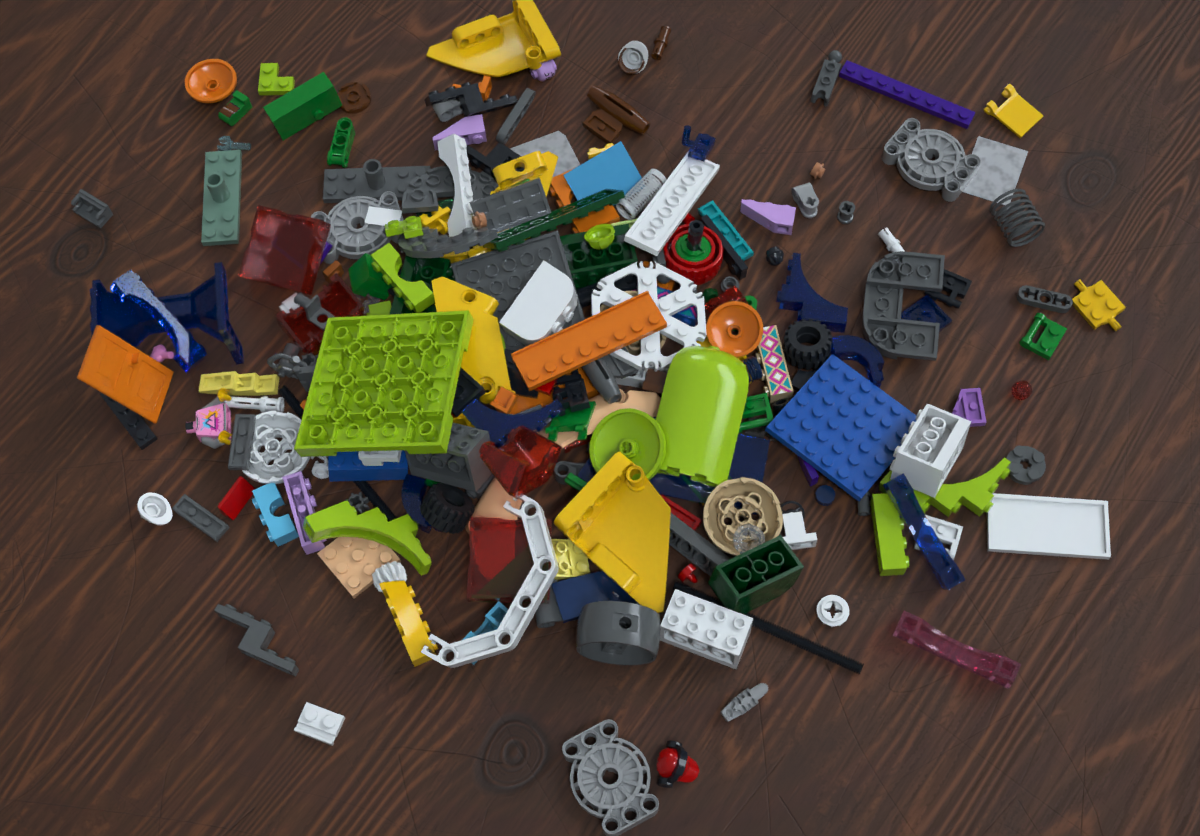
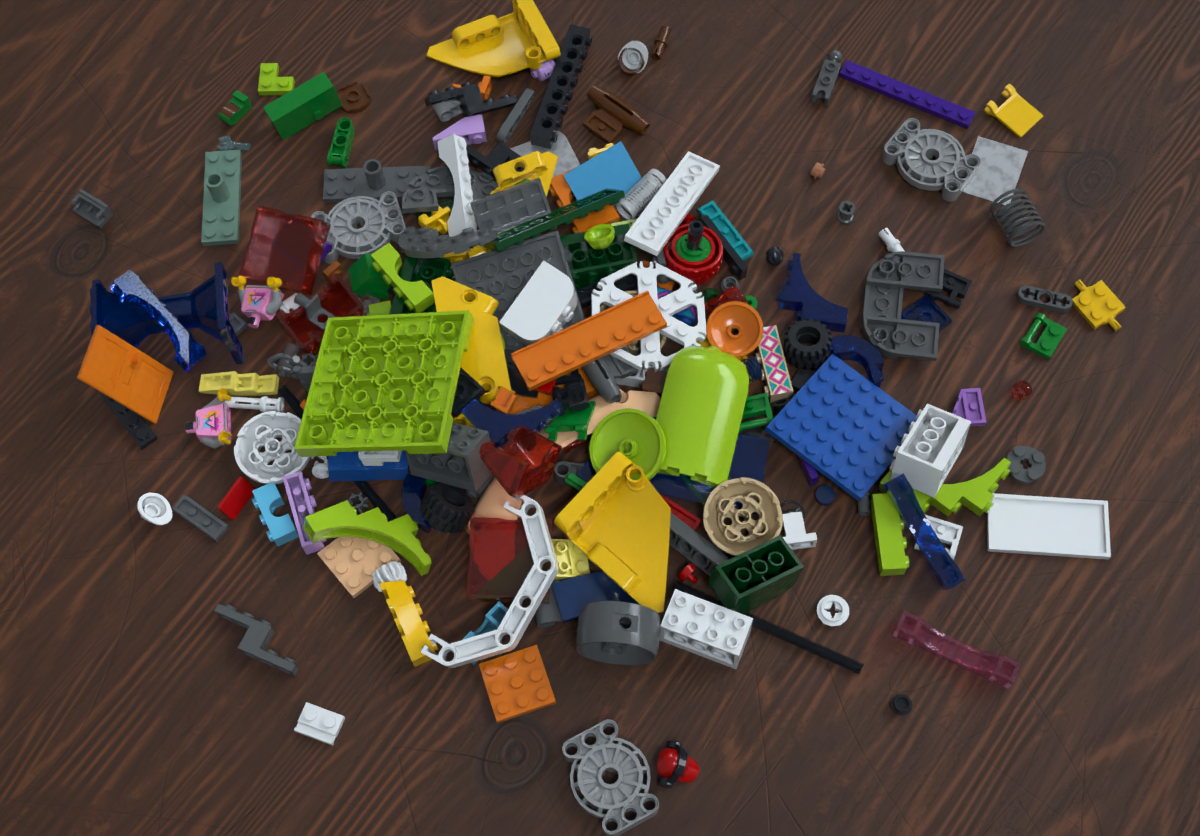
bright pink rock [150,344,174,363] -> none
orange dish [185,59,237,103] -> none
dark grey tile [228,414,256,471] -> none
white sticker [365,206,402,226] -> none
lime plate [385,216,423,239] -> none
nougat plate [472,211,487,229] -> none
clear blue plate [682,125,716,162] -> none
light grey hinge [720,683,769,722] -> none
clear gear [733,524,765,554] -> none
lavender slope [740,199,796,235] -> none
light grey piece [791,182,819,218] -> none
none -> dark grey plate [220,312,248,338]
none -> torso [231,276,284,329]
none -> orange plate [479,645,556,723]
none -> black brick [530,24,593,149]
none -> black plate [891,694,912,715]

